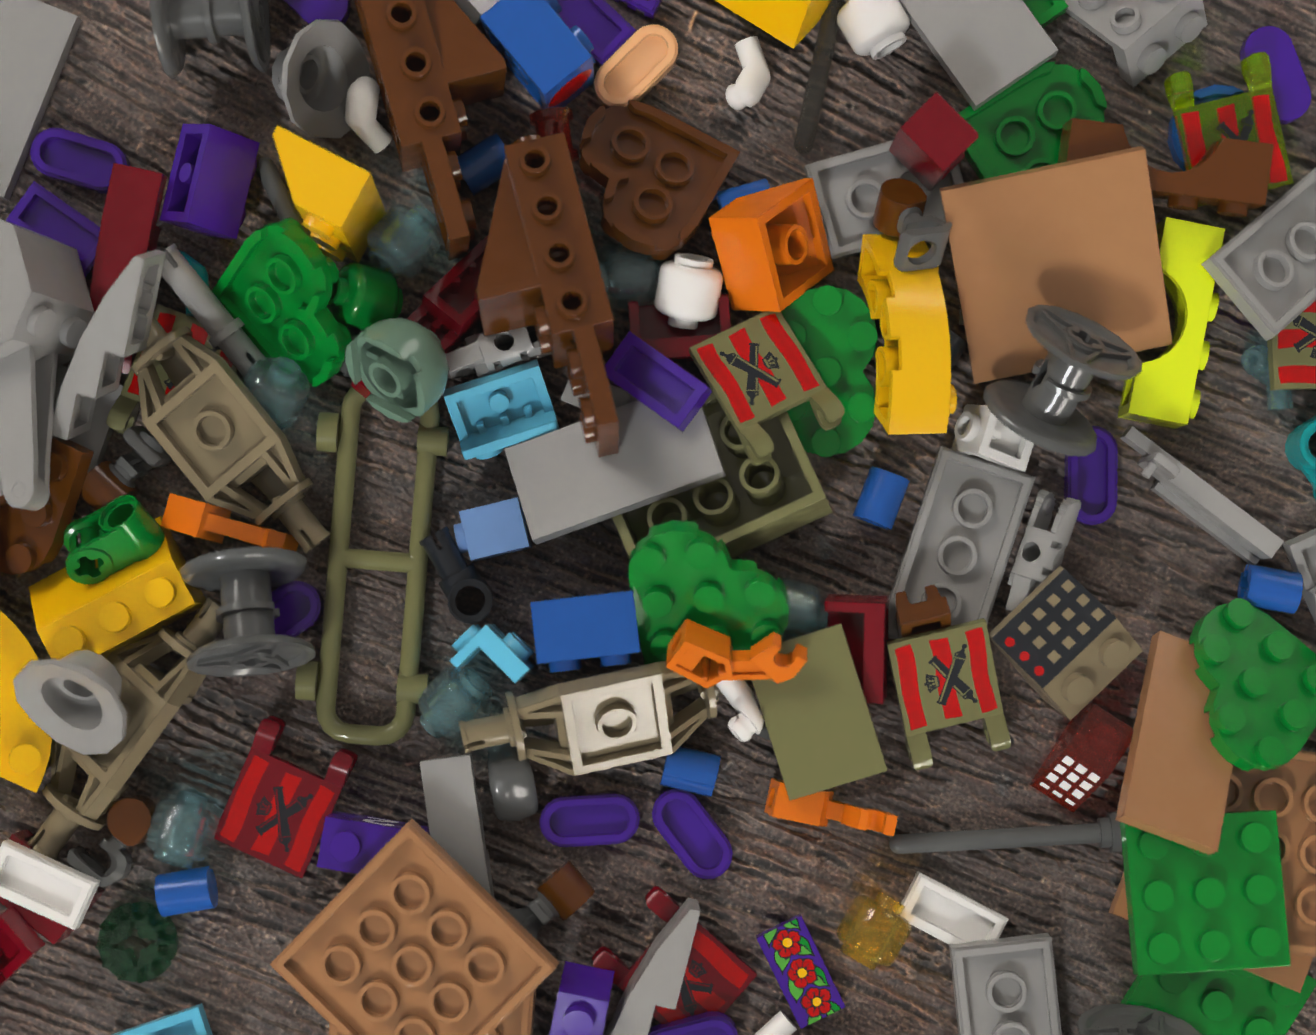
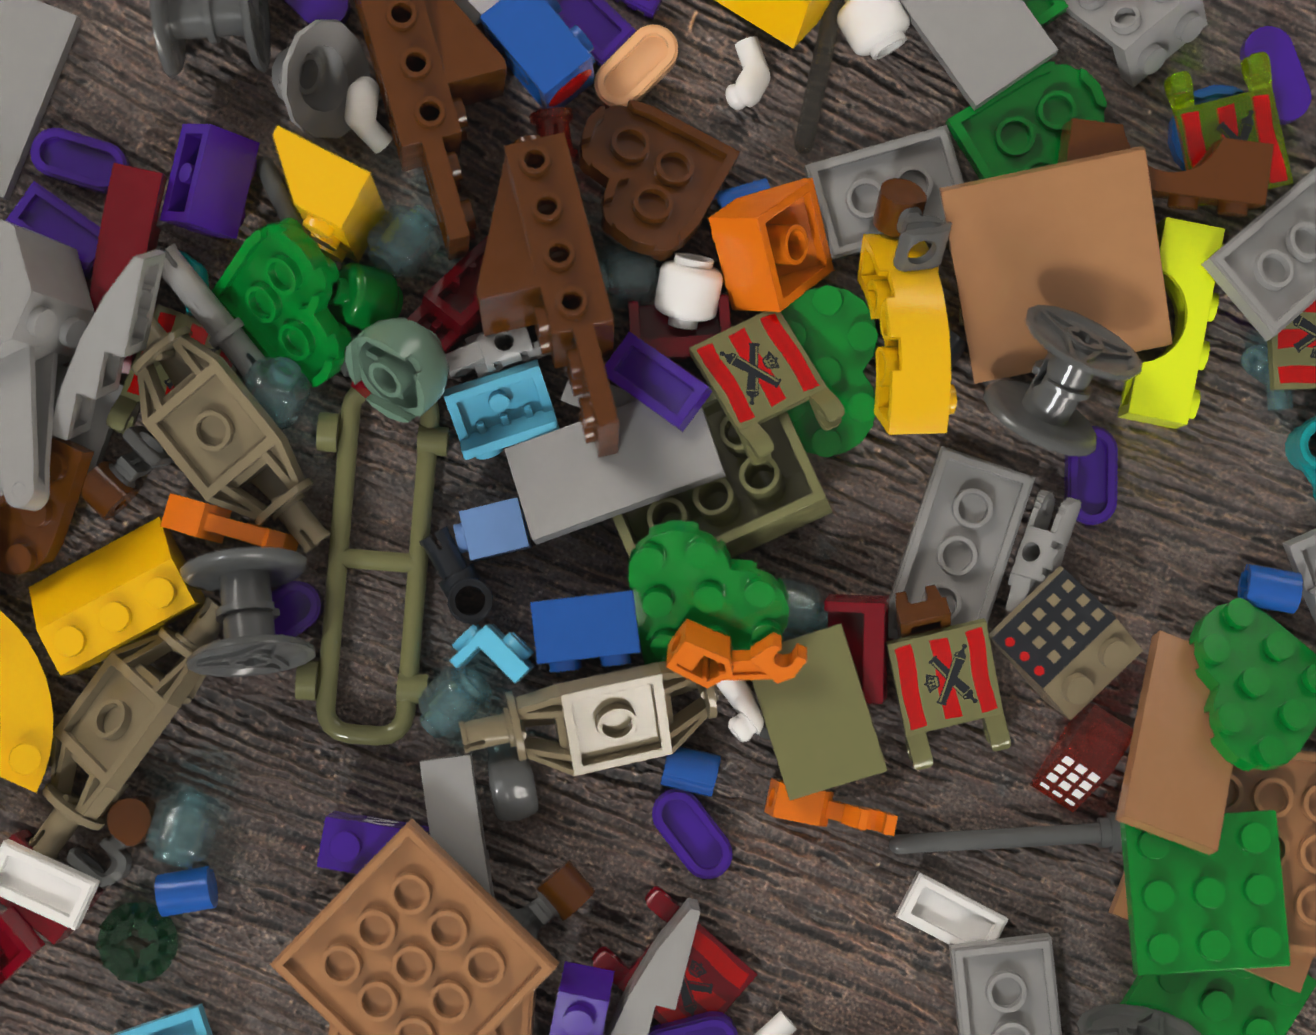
light grey hat [13,650,127,755] -> none
green piece [64,495,165,584] -> none
flag [212,715,358,879] -> none
blue piece [457,133,505,196] -> none
dark purple tile [540,792,640,847] -> none
tile [756,914,846,1029] -> none
clear yellow head [836,891,912,971] -> none
blue piece [853,467,910,530] -> none
dark red panel [889,92,978,192] -> none
white bracket [952,404,1034,472] -> none
light grey piece [1120,426,1284,565] -> none

